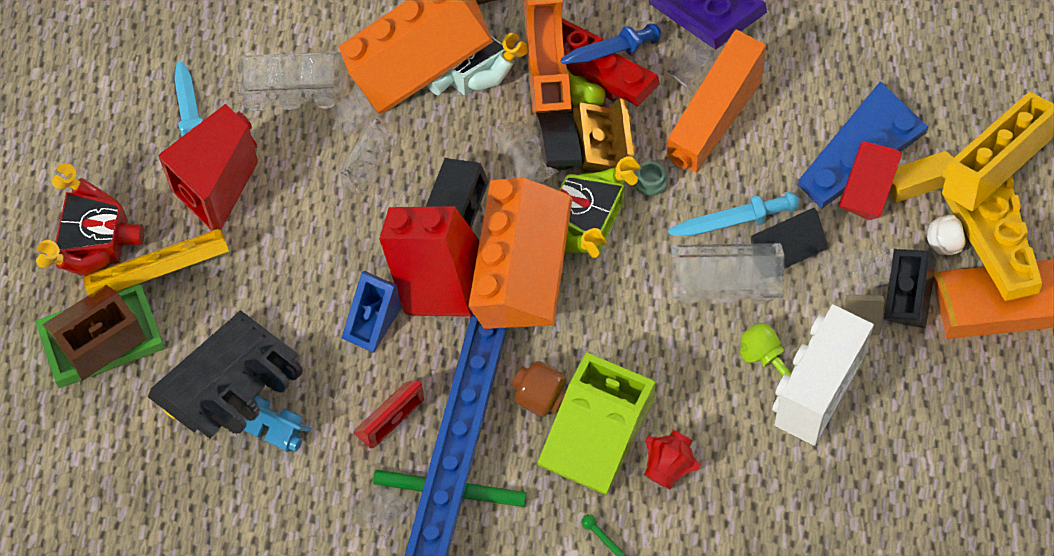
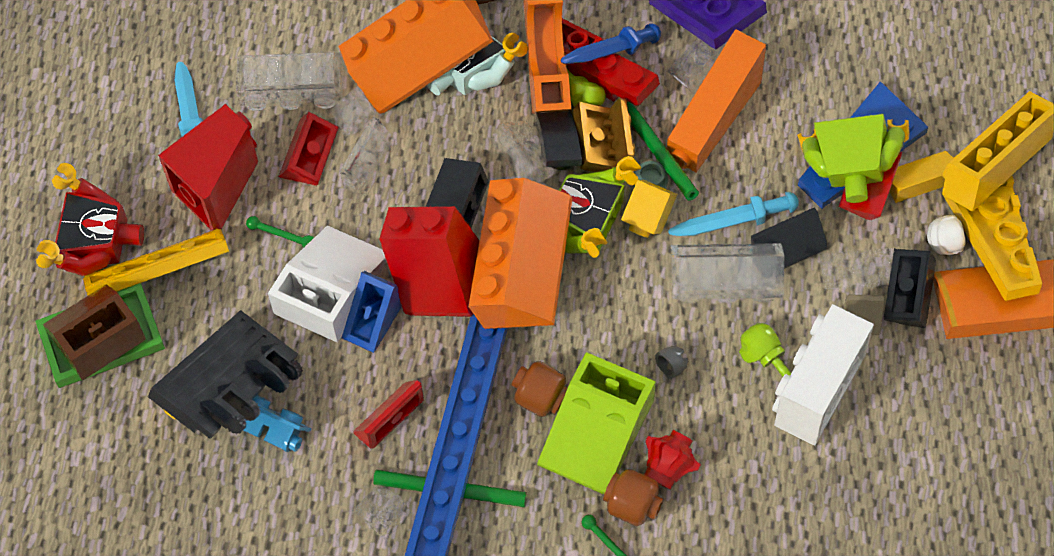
none -> green hinge [246,216,314,248]
none -> white slope [268,225,387,343]
none -> red slope [278,111,339,186]
none -> dark orange head [603,469,664,526]
none -> yellow brick [621,180,678,238]
none -> green piece [627,101,699,201]
none -> dark grey hinge [655,346,688,379]
none -> lime torso [797,114,909,203]

